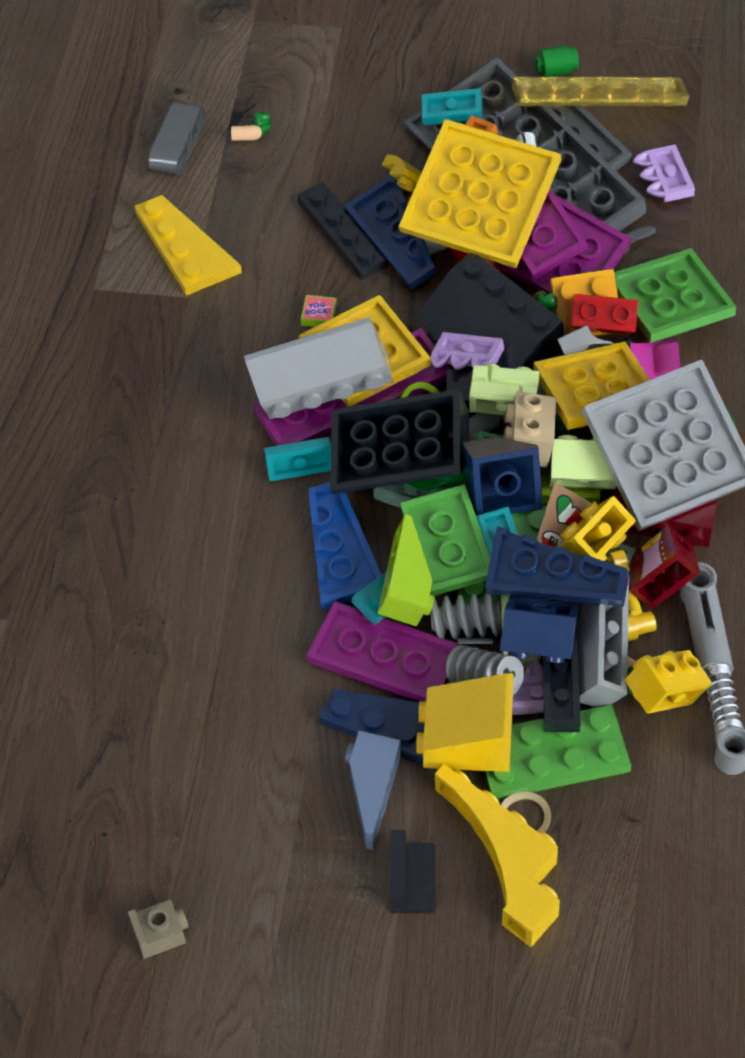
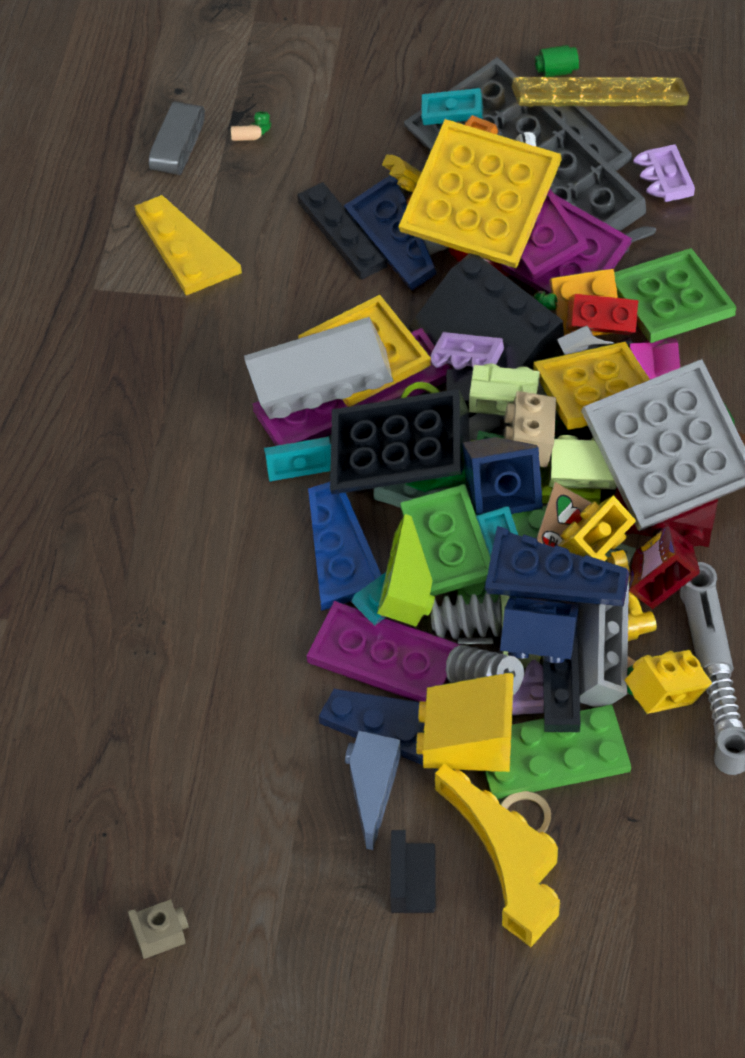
tile [301,295,337,327] -> none

